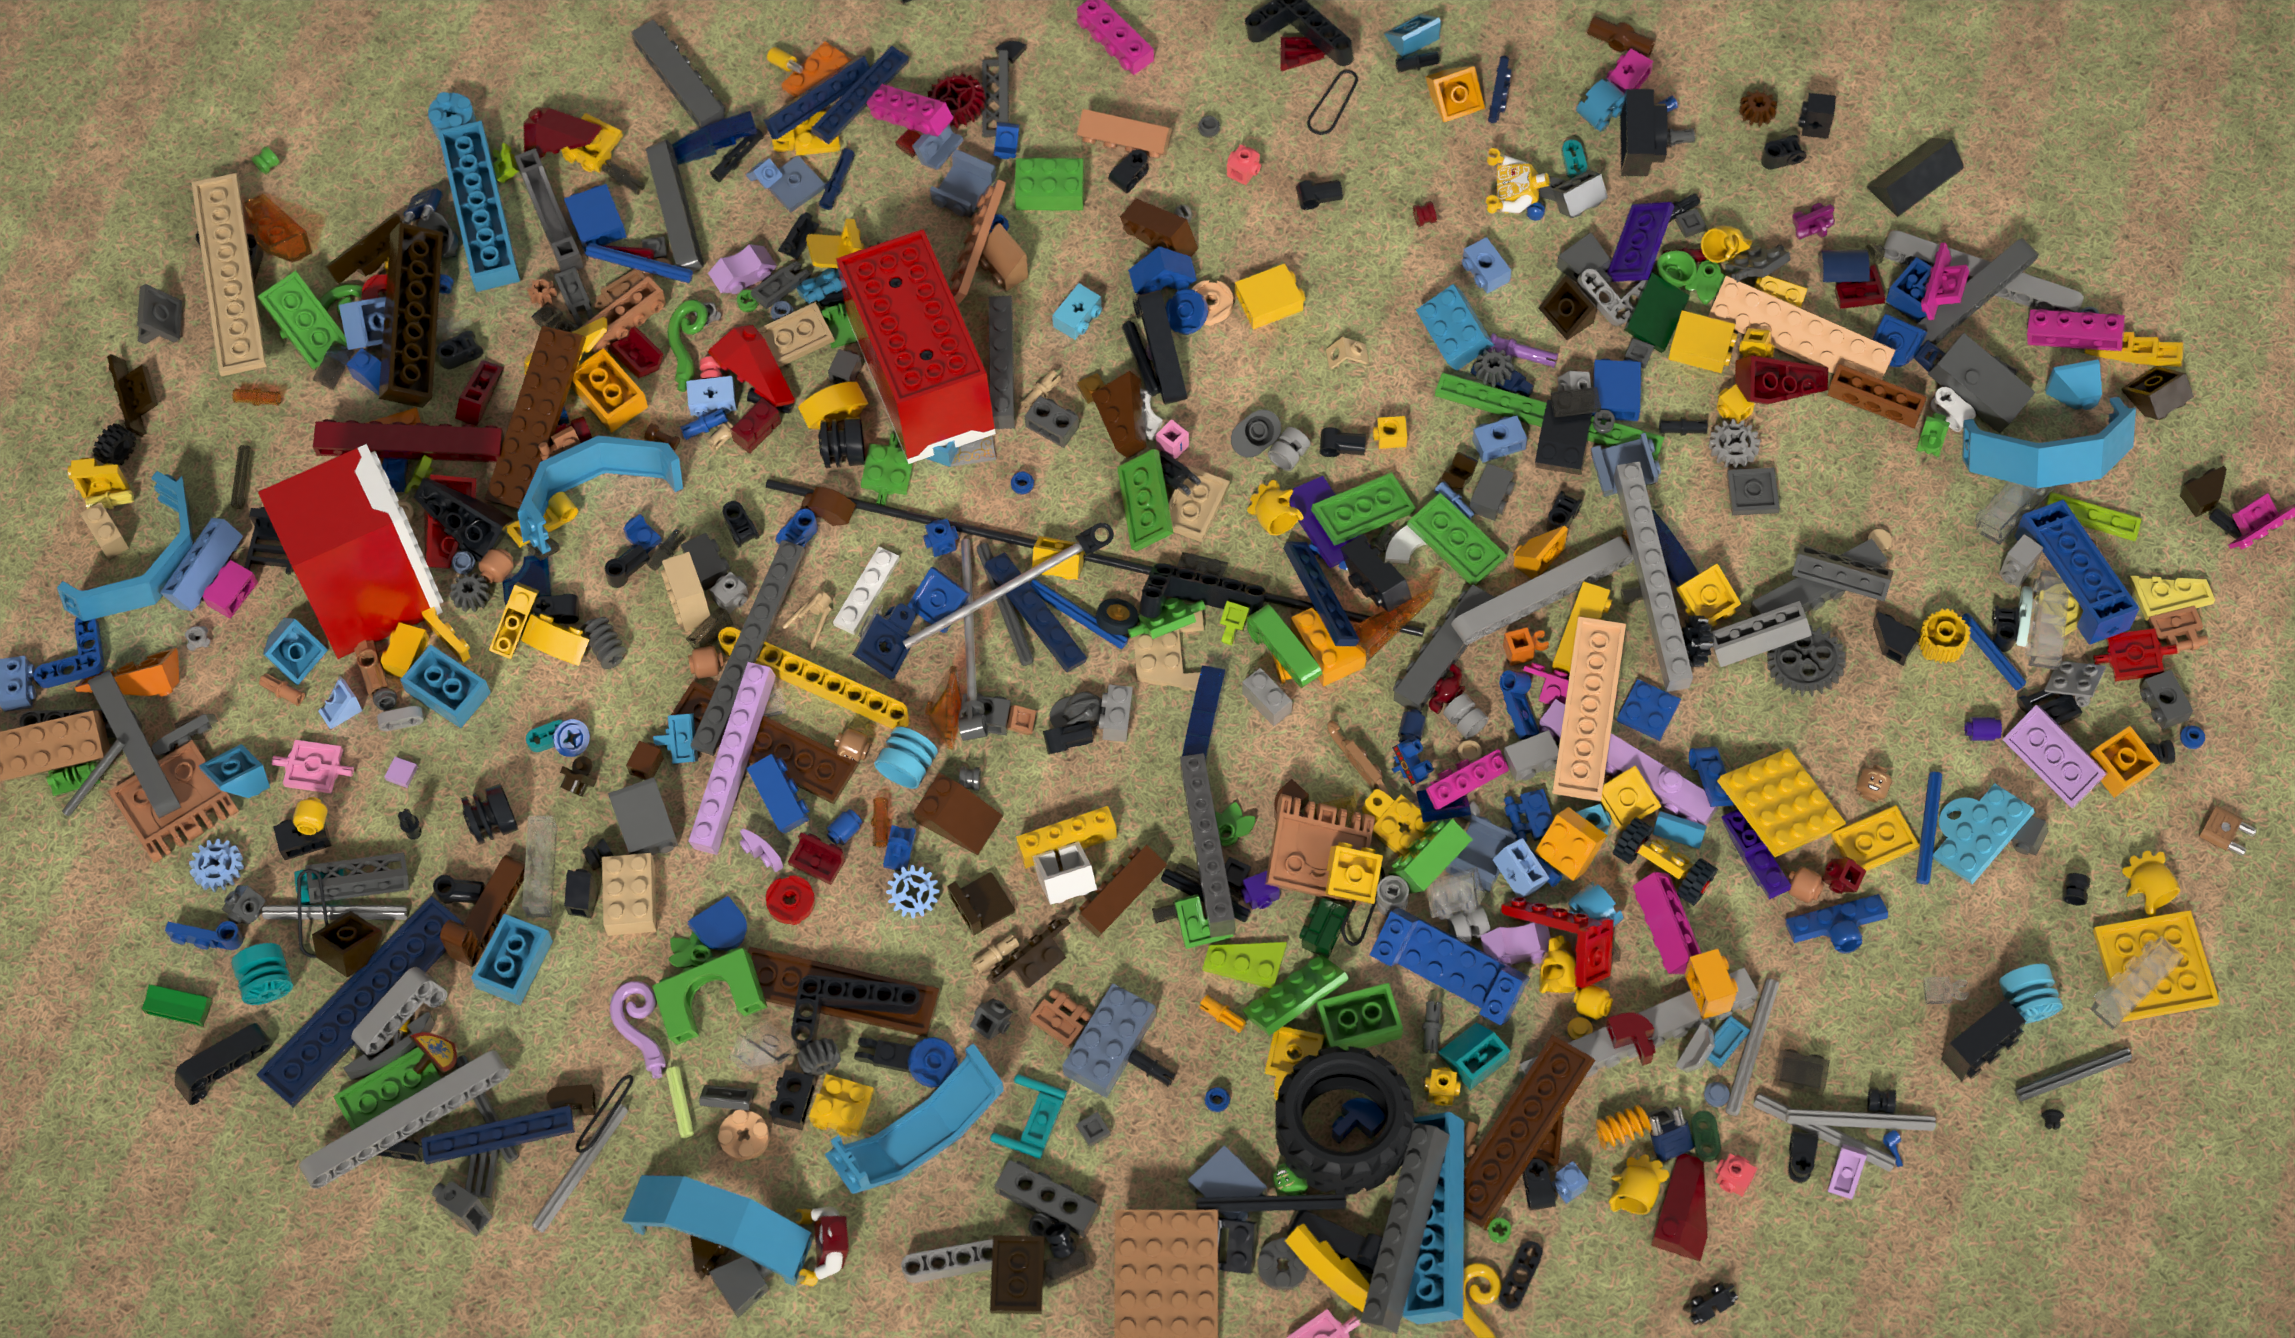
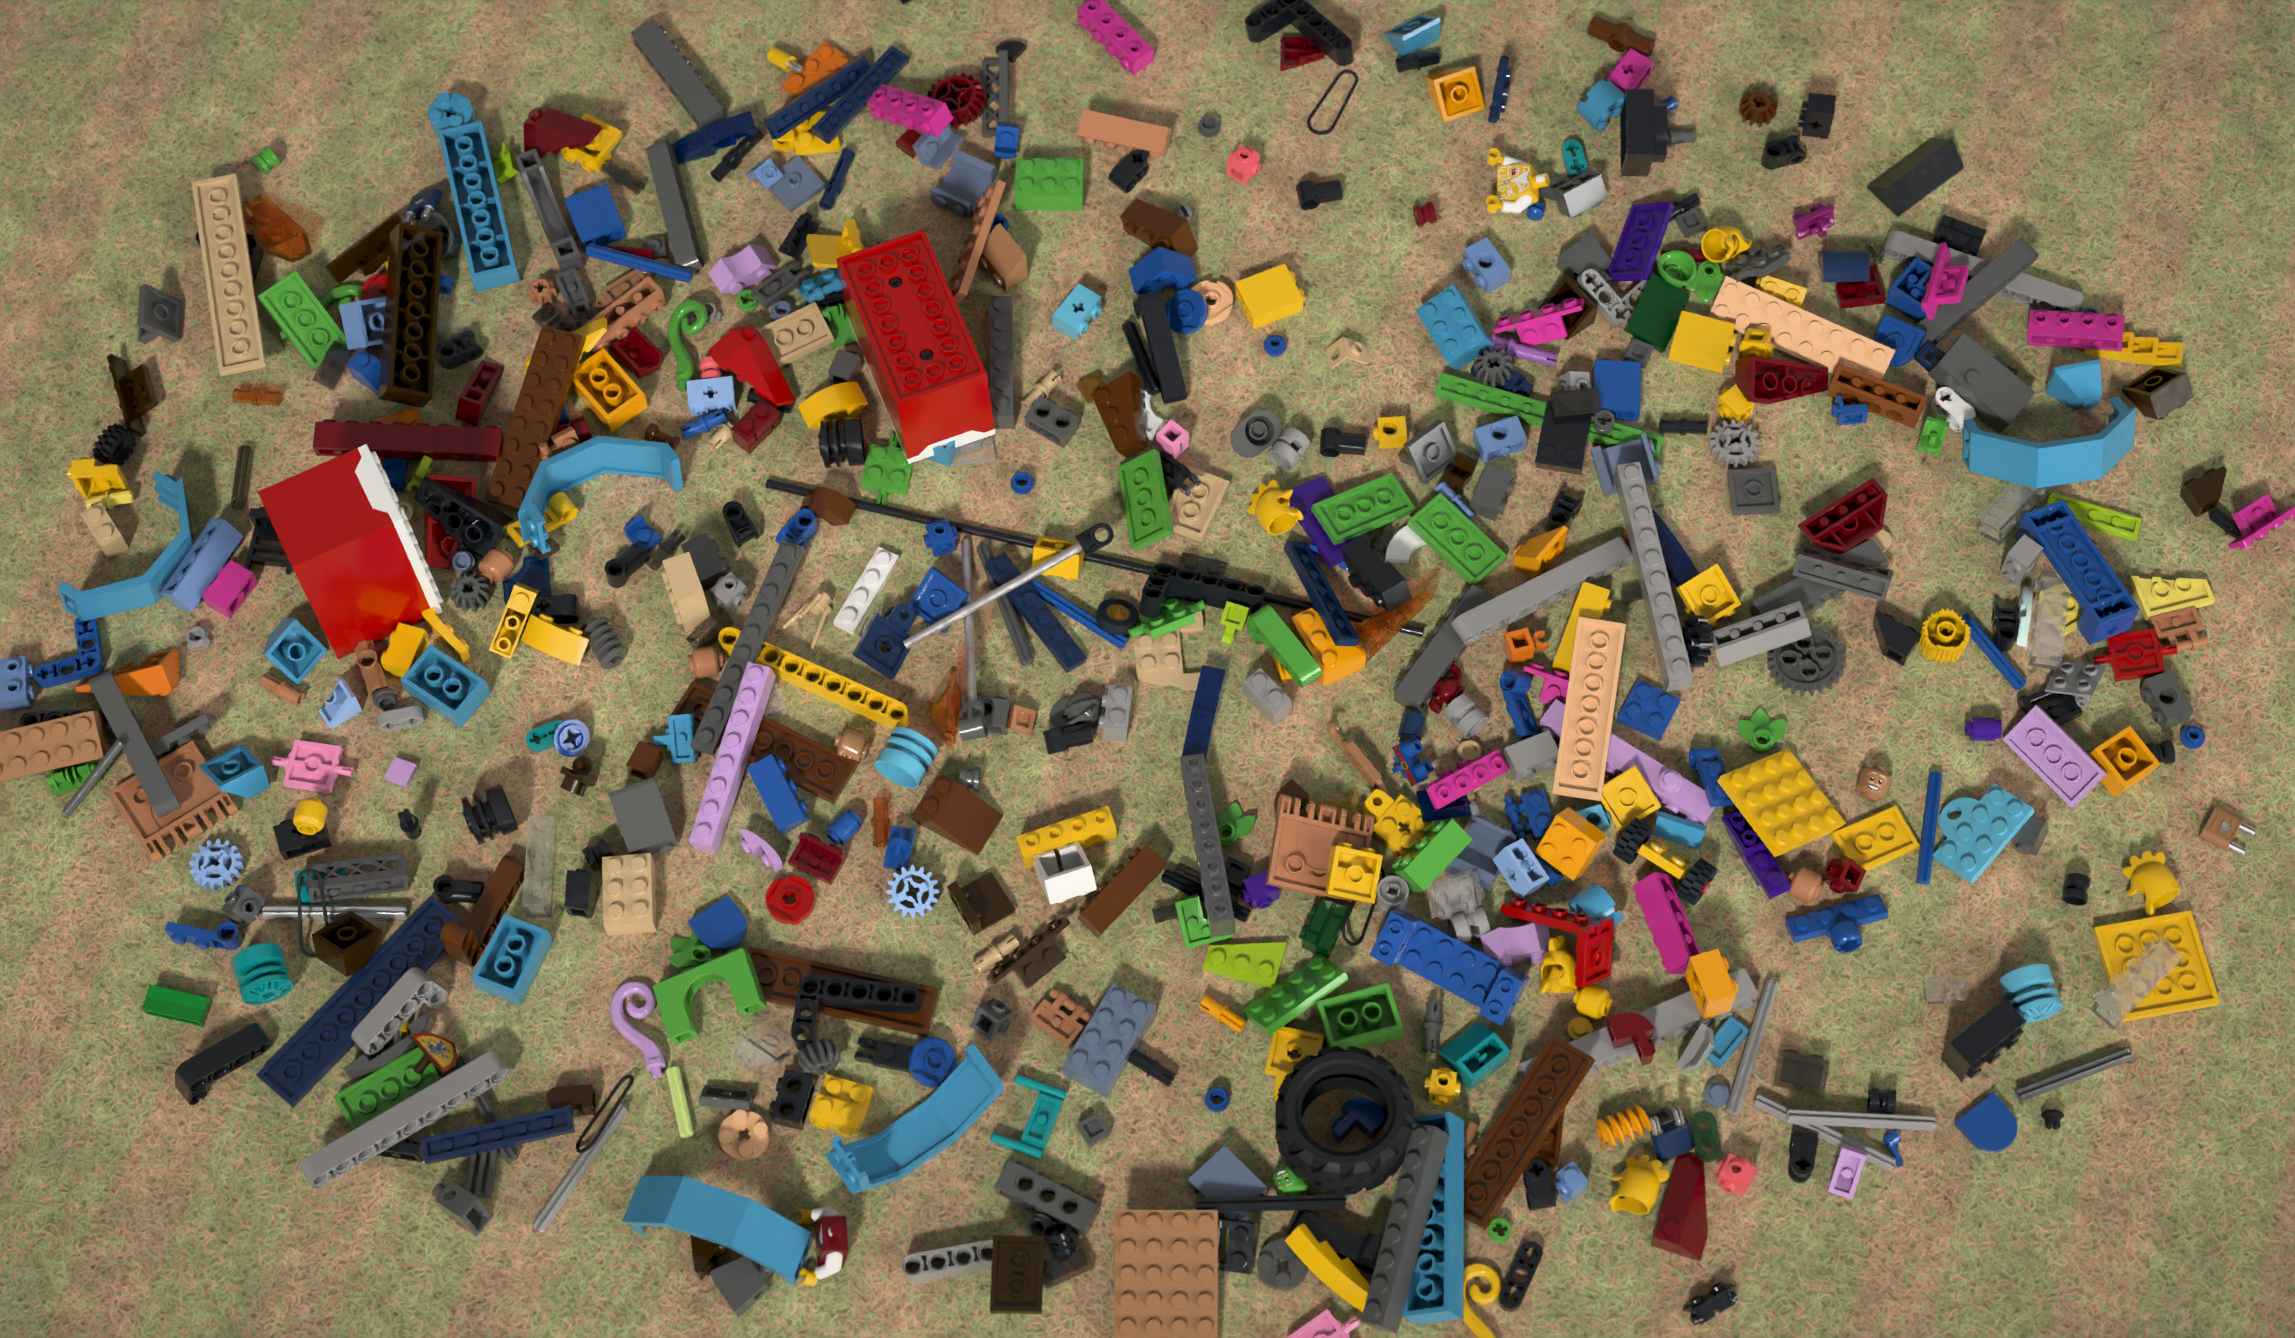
none -> blue plate [1264,335,1286,357]
none -> dark grey bracket [1397,419,1457,484]
none -> dark pink bracket [1493,298,1584,347]
none -> bright green plate [1738,708,1786,753]
none -> dark red wedge [1798,478,1888,553]
none -> blue bracket [1831,395,1868,425]
none -> black brick [1933,215,1987,257]
none -> blue tile [1954,1092,2017,1152]

